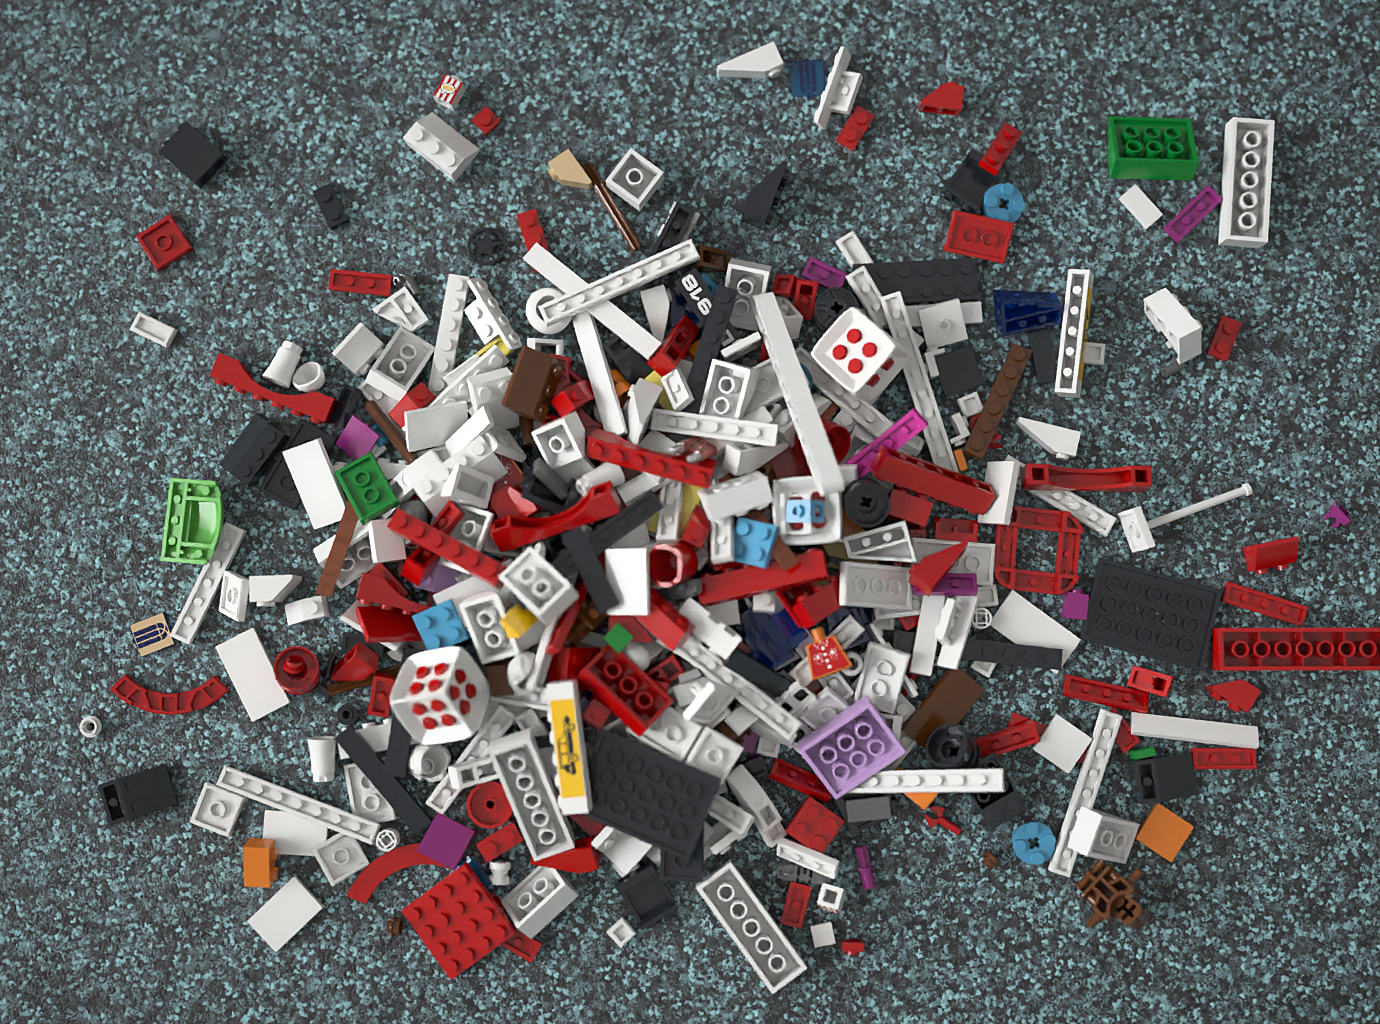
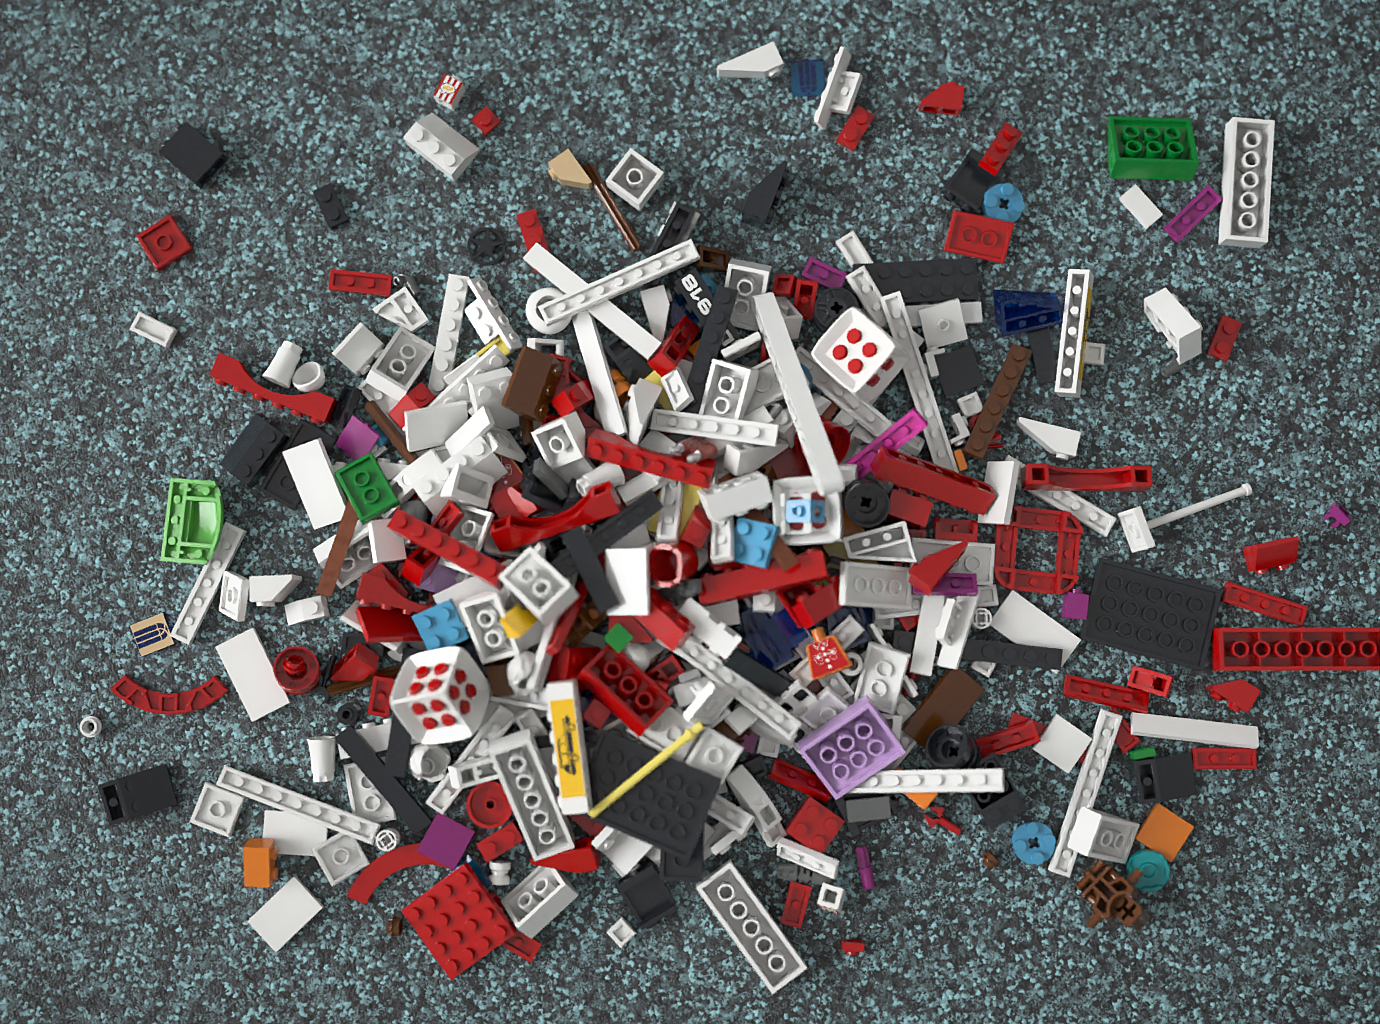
white tile [810,921,836,948] -> none
none -> light yellow bar [588,721,705,819]
none -> teal tile [1126,849,1170,892]

